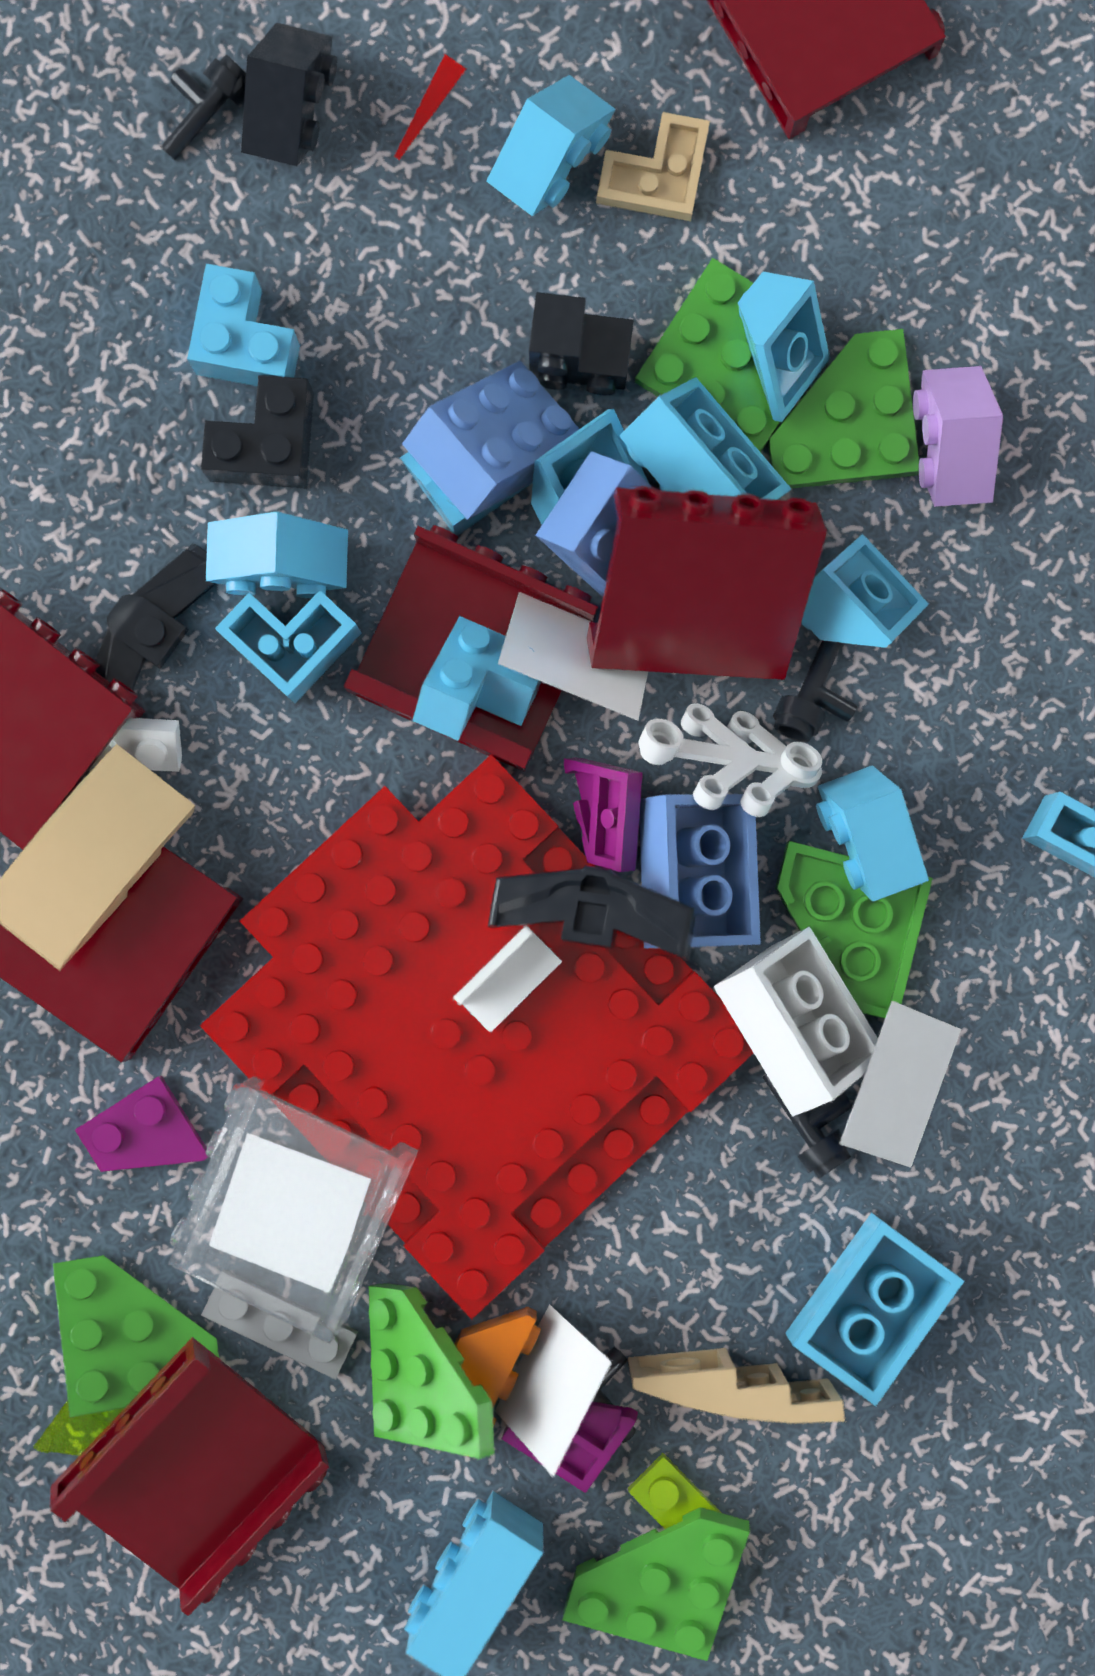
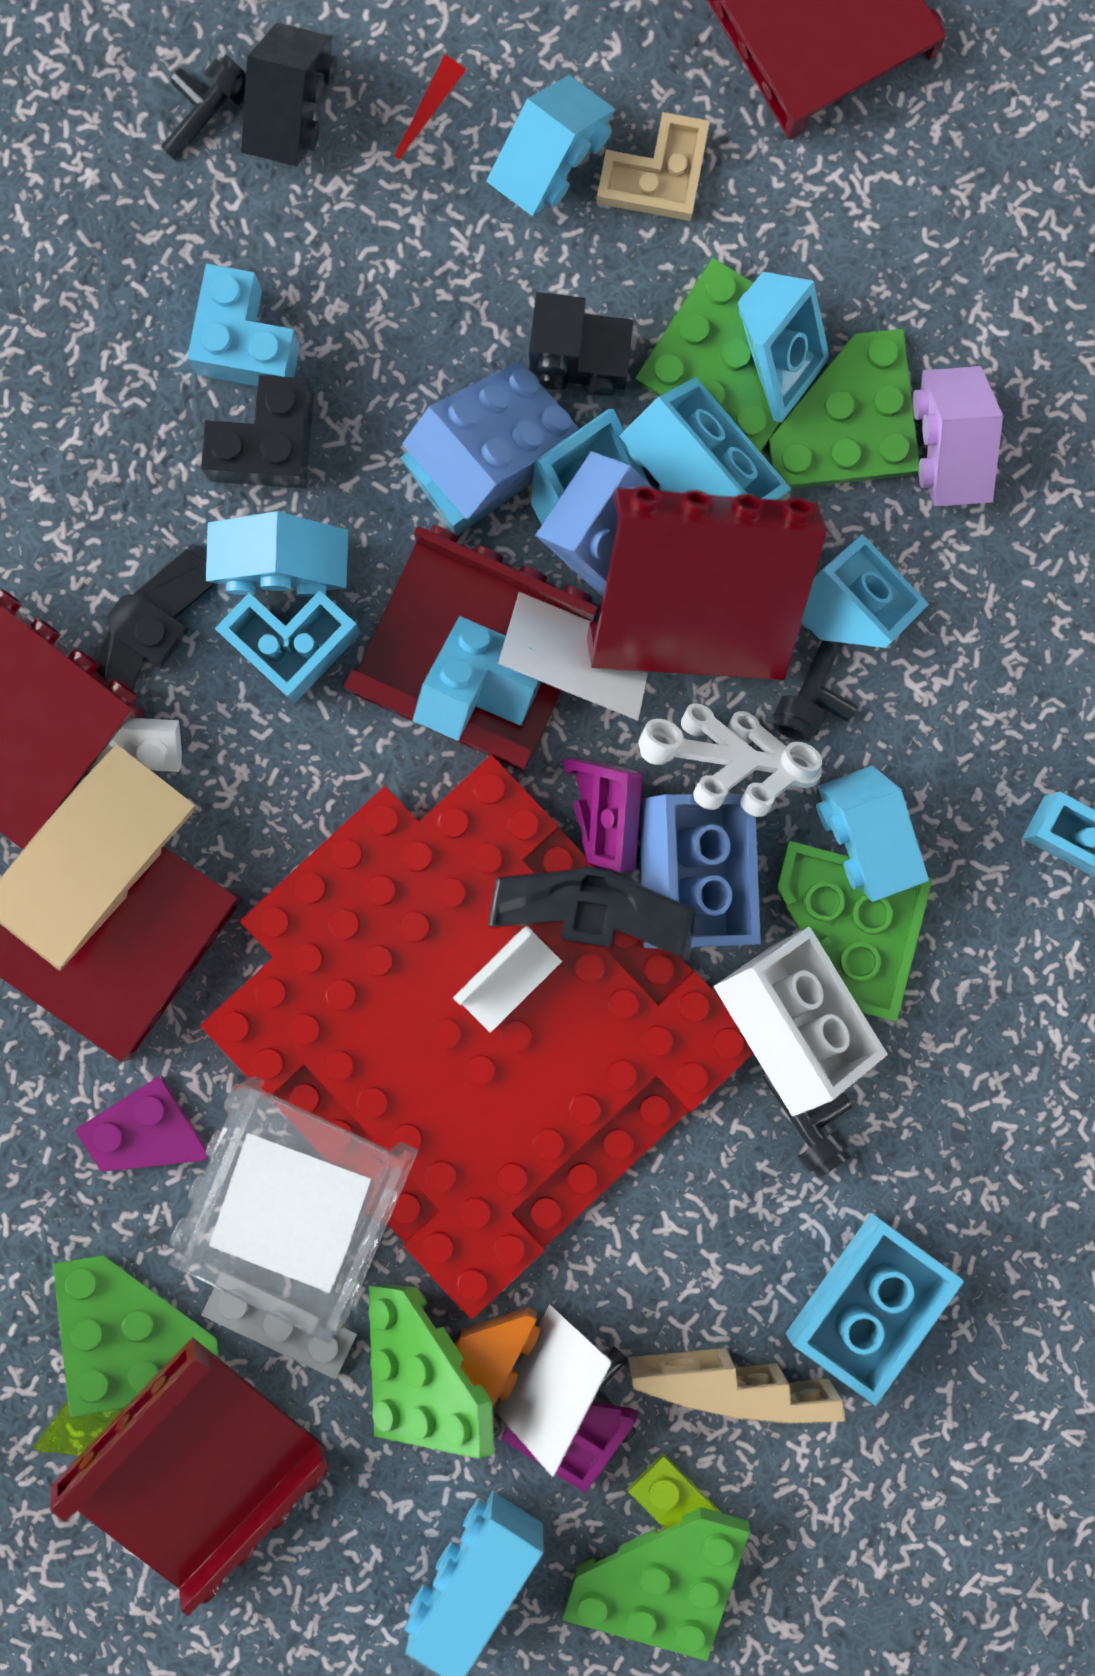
white sticker [840,1001,961,1168] -> none

